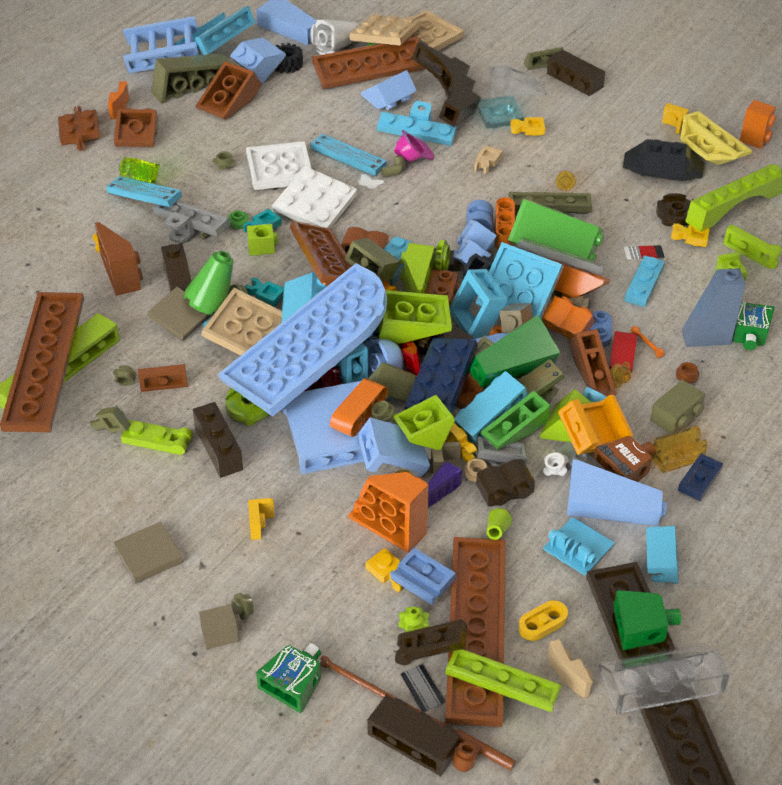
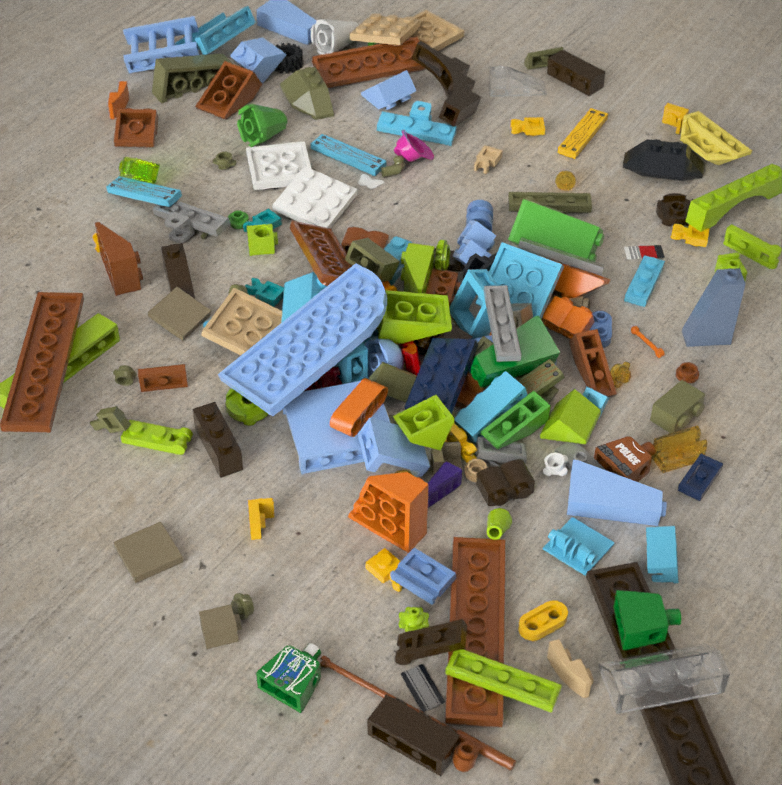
dark orange plate [58,106,100,151] -> none
bright green cone [184,251,234,315] -> none
olive plate [371,401,395,422] -> none
clear light blue plate [477,96,524,128] -> none
orange beam [495,197,515,250] -> none
light orange panel [558,394,633,455] -> none
red slope [609,331,638,373] -> none
green torso [732,302,775,350] -> none
orange brick [740,100,777,149] -> none
none -> bright green cone [237,104,287,147]
none -> olive wedge [280,67,334,120]
none -> light grey tile [483,285,521,362]
none -> yellow tile [558,108,608,159]

